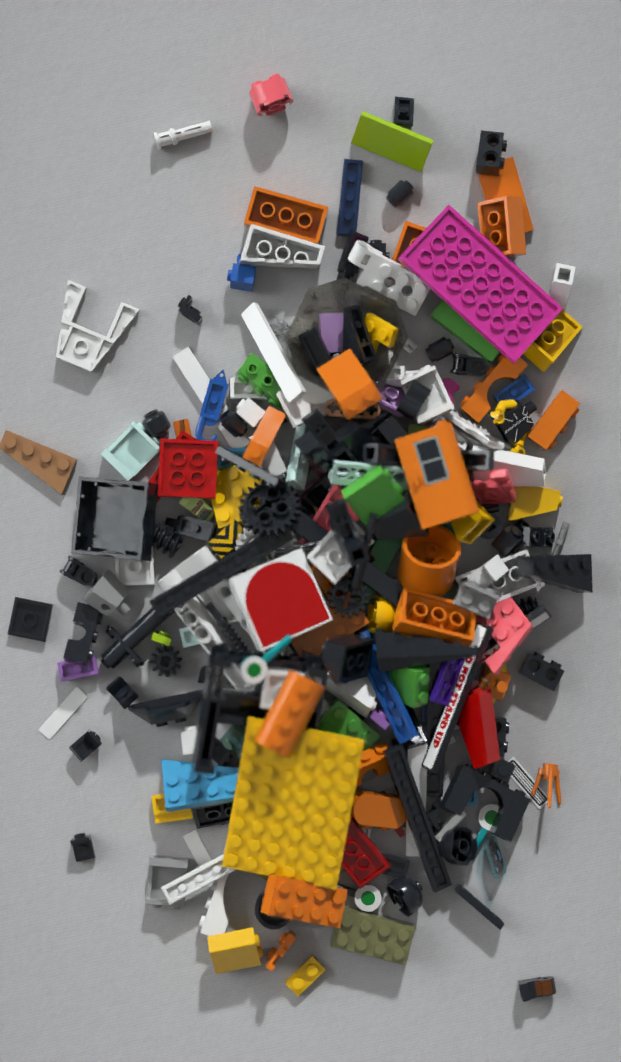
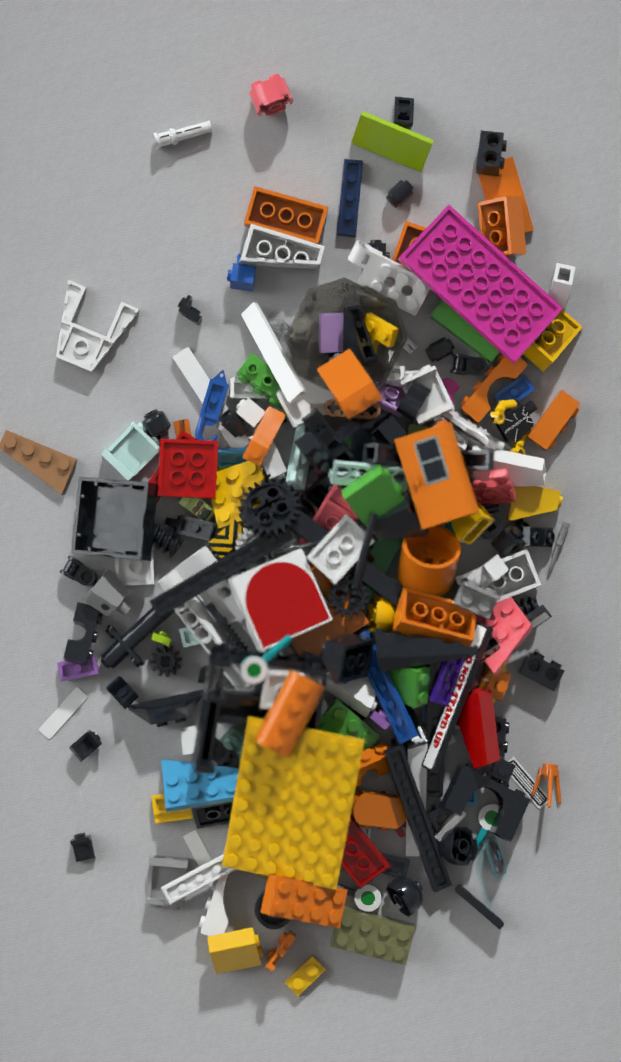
black tile [8,597,53,642] -> none
plate [215,446,287,489] -> none
black tile [298,327,332,370] -> none
black arch [325,498,370,567] -> none
black hinge [336,230,369,285] -> none
black wedge [517,554,593,593] -> none
black leg [518,976,556,1002] -> none

